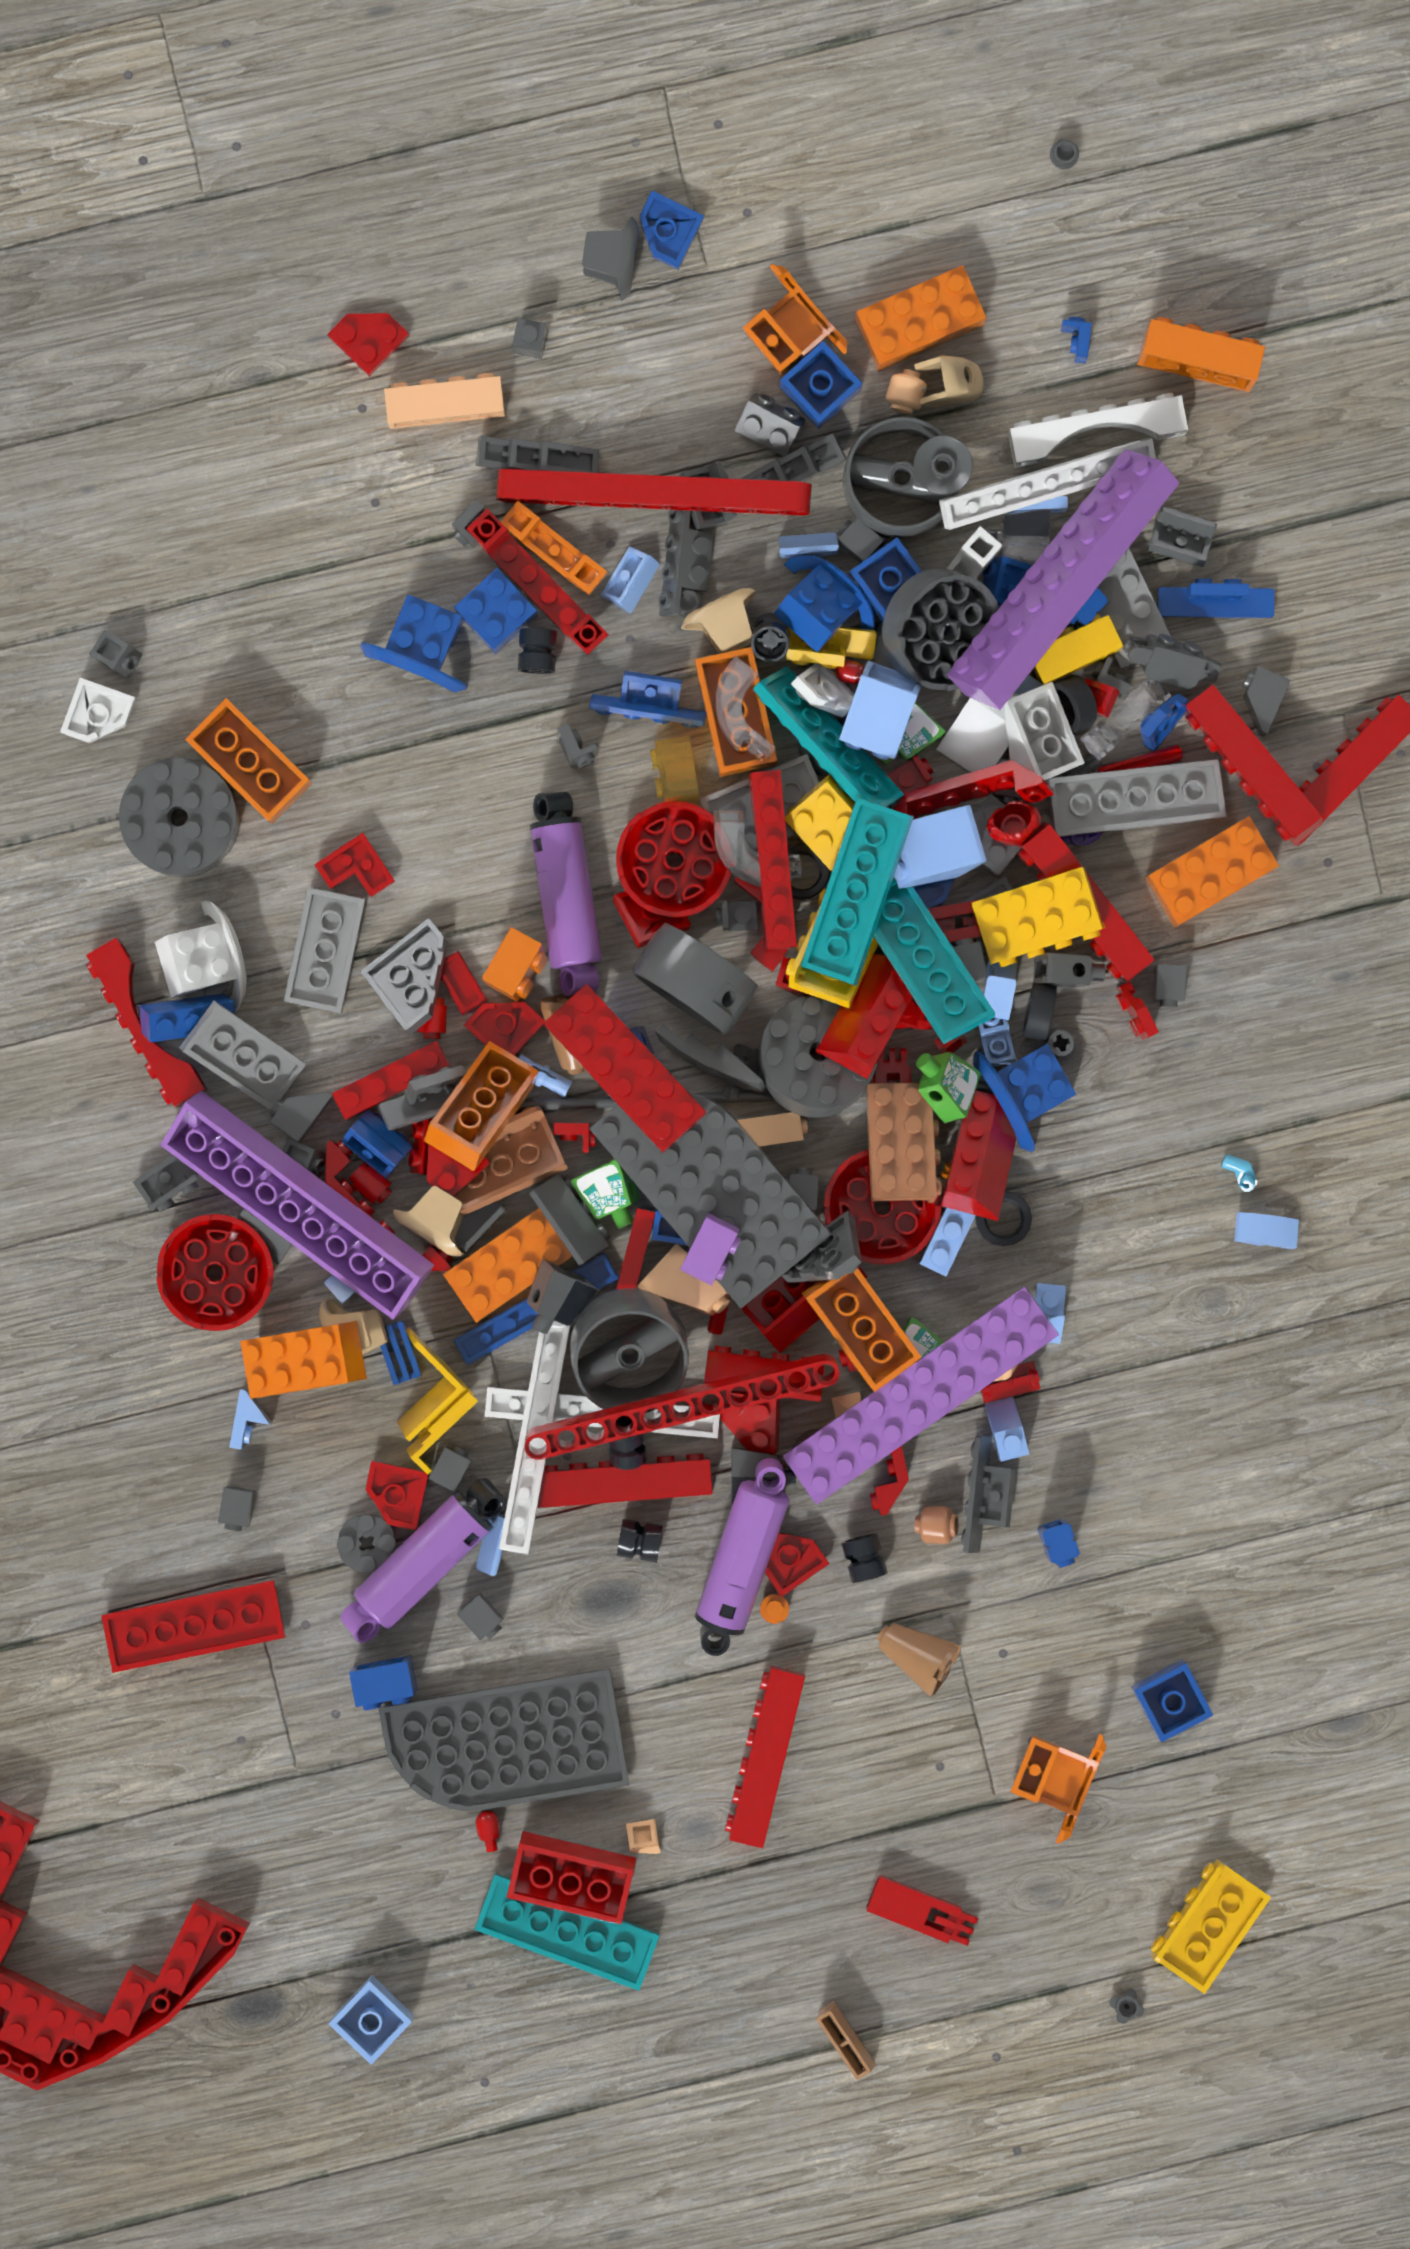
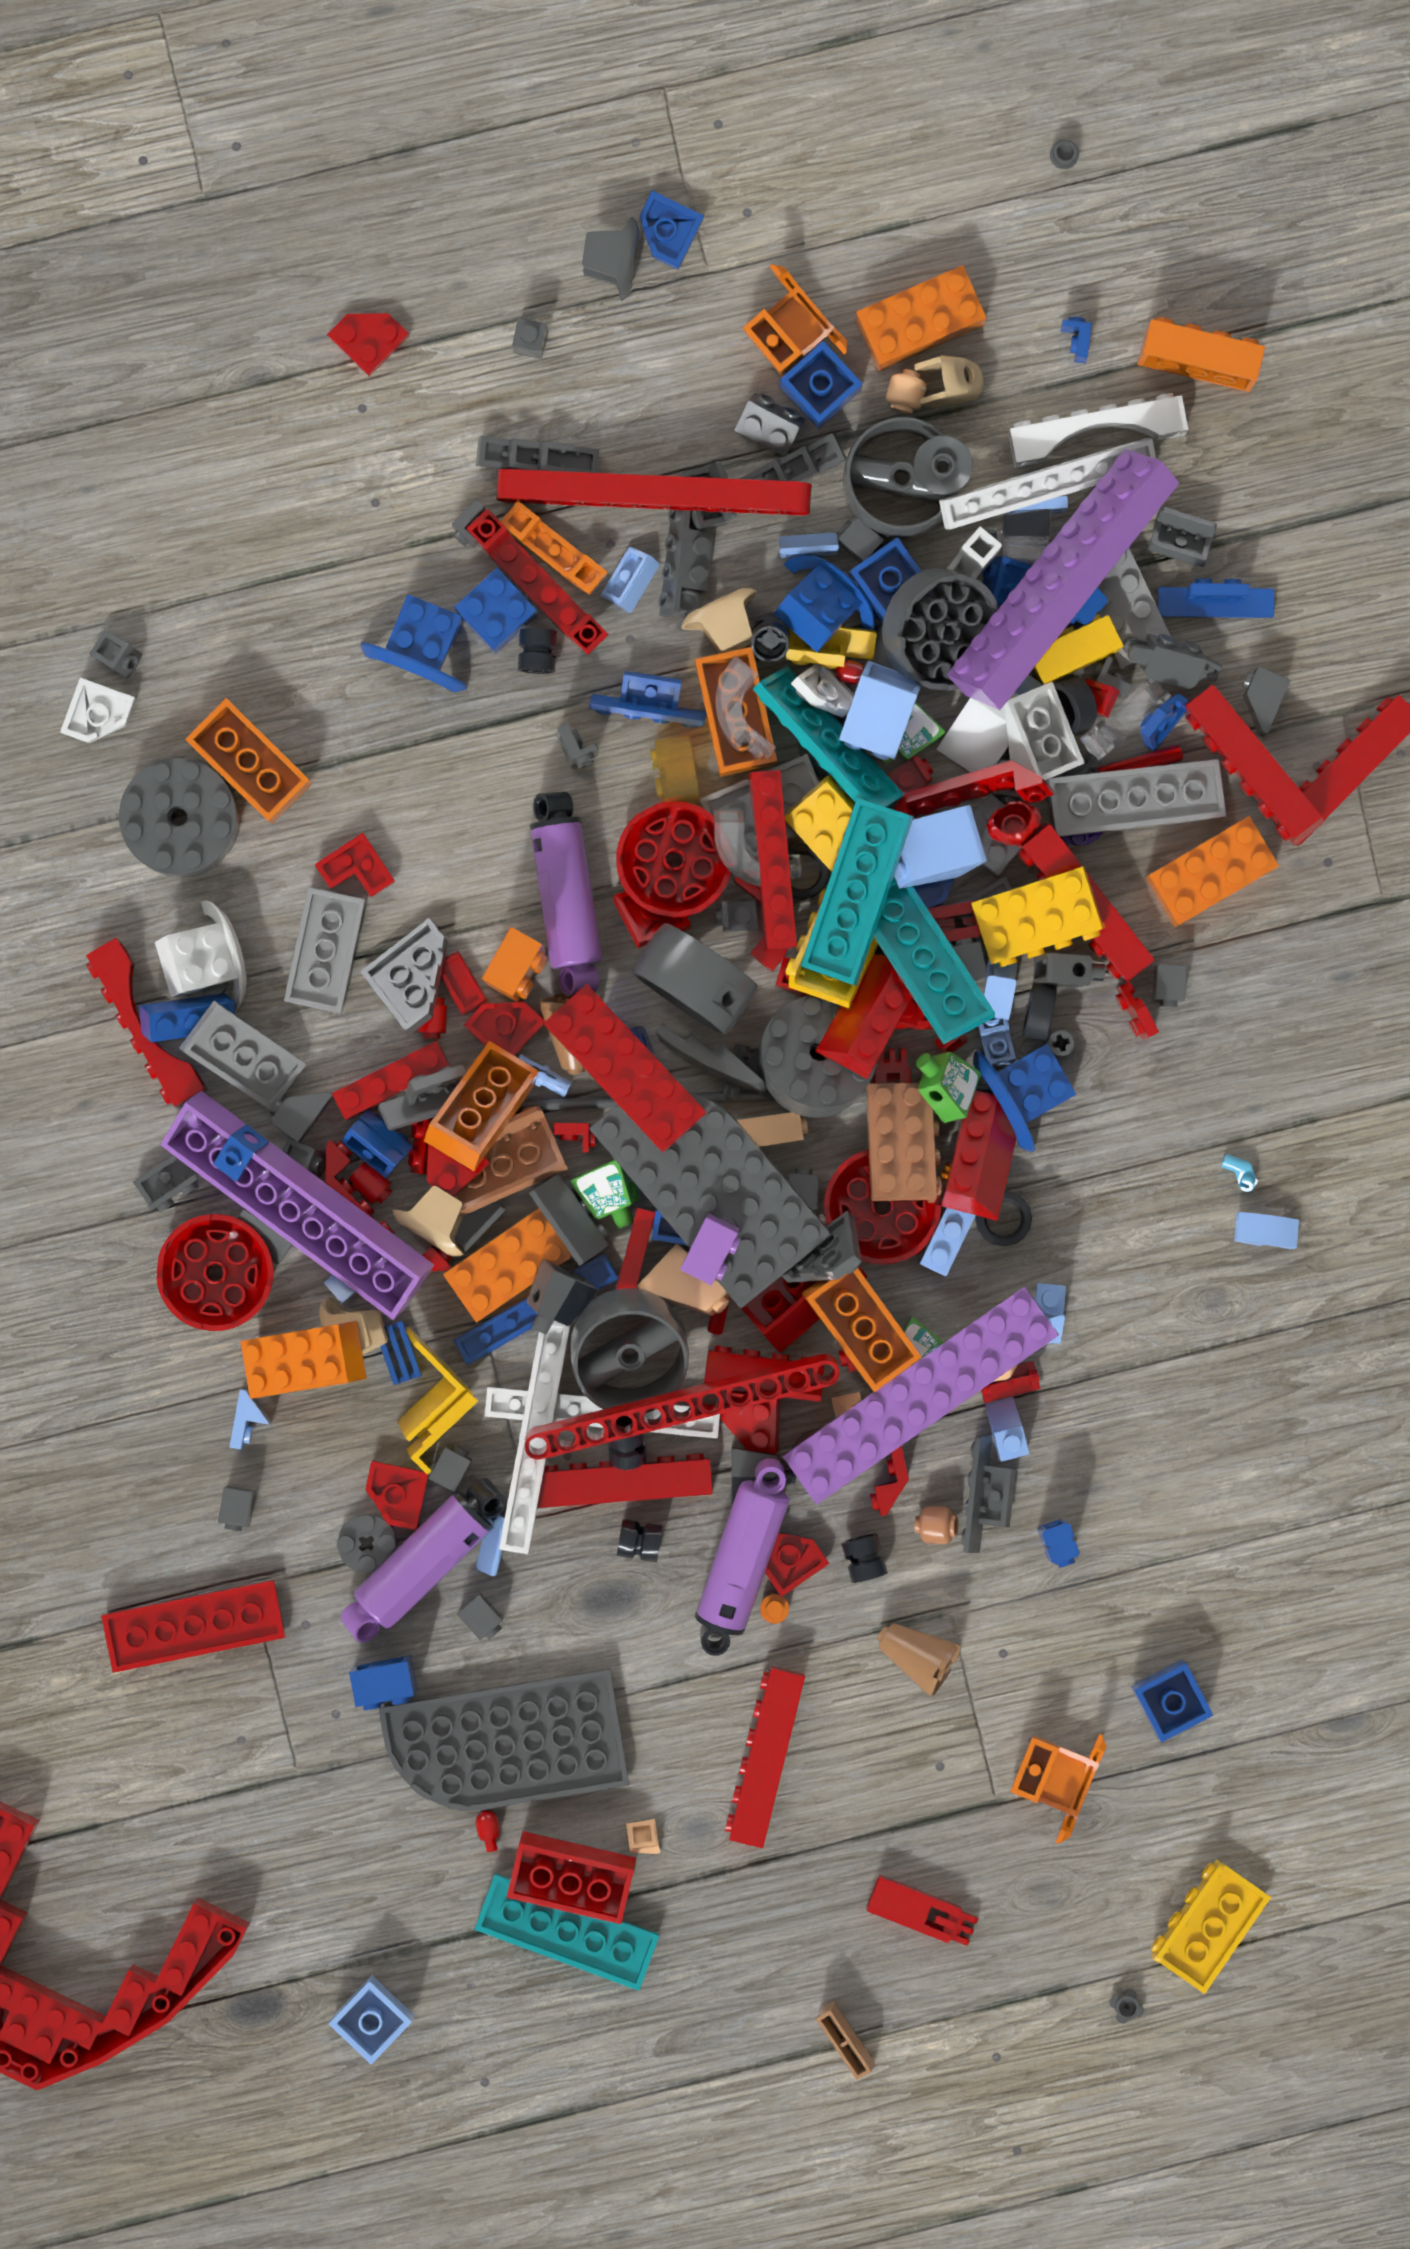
light nougat brick [384,373,505,429] -> none
none -> blue bracket [213,1124,269,1181]

